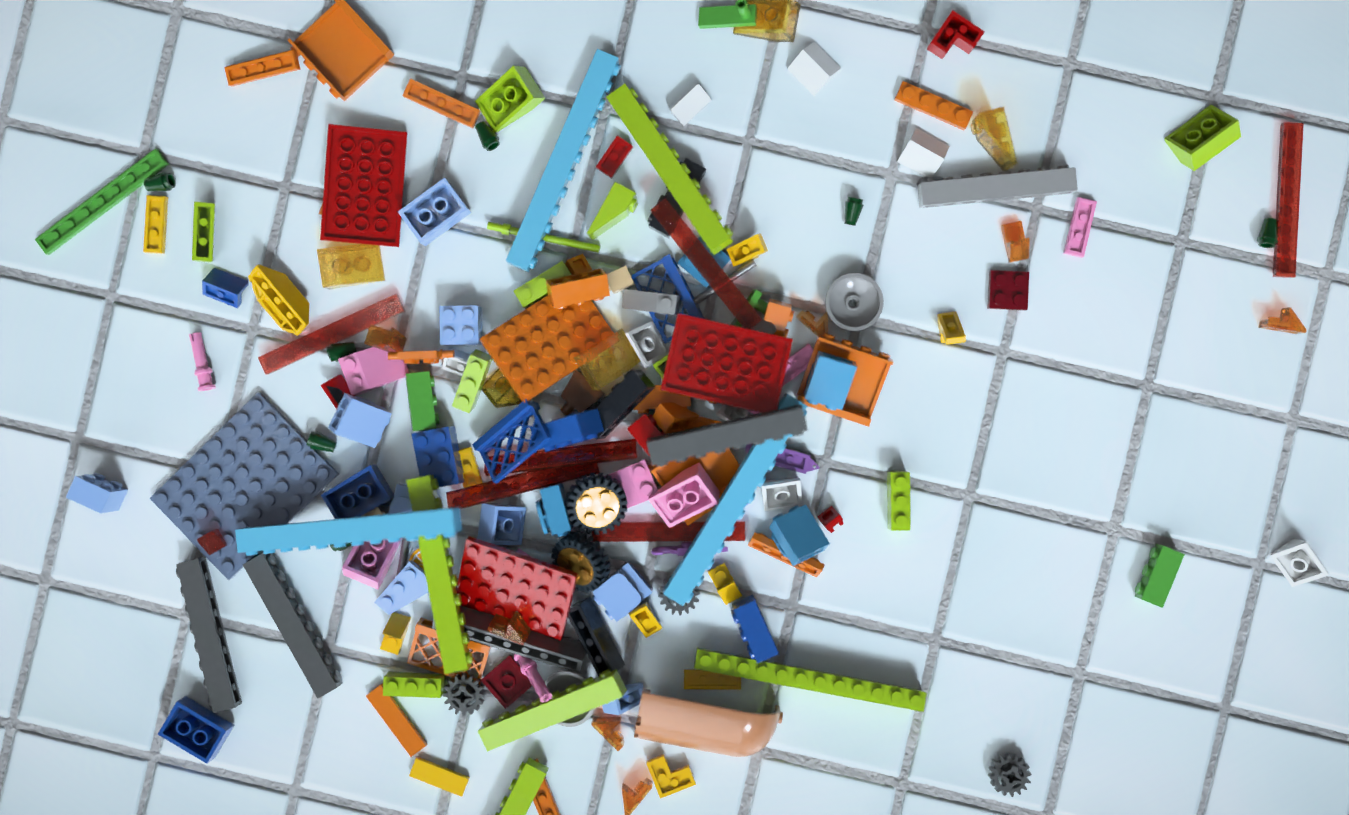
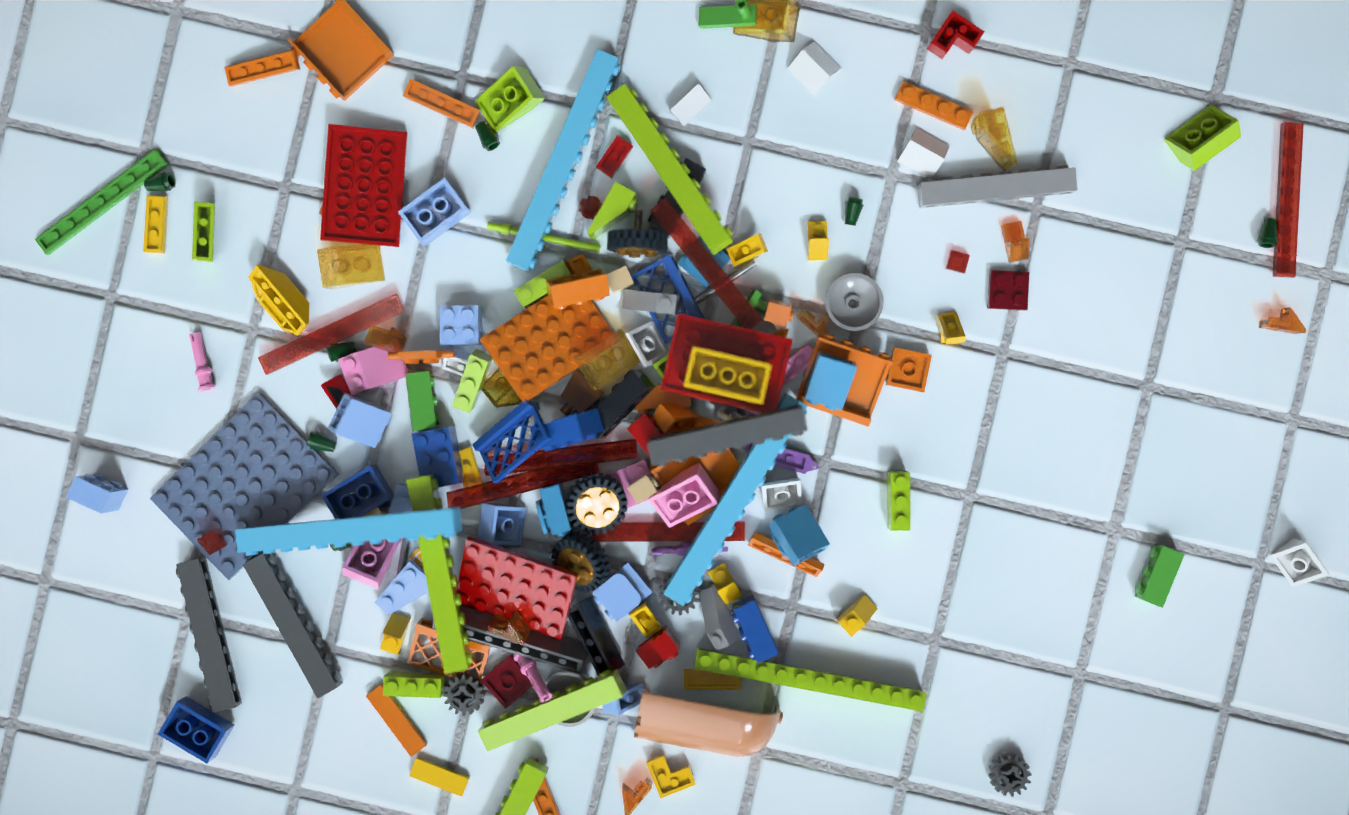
blue panel [202,268,249,308] -> none
clear orange slope [591,717,625,751] -> none
red tile [817,506,844,533] -> none
bright pink tile [1063,197,1097,258] -> none
none -> clear red gear [579,195,602,220]
none -> black wheel [607,210,668,258]
none -> tan brick [627,475,659,504]
none -> red brick [635,625,680,669]
none -> yellow brick [684,347,771,405]
none -> light grey slope [699,585,741,651]
none -> yellow slope [807,221,829,261]
none -> yellow slope [836,594,877,637]
none -> orange plate [885,347,932,393]
none -> clear red tile [945,250,970,274]

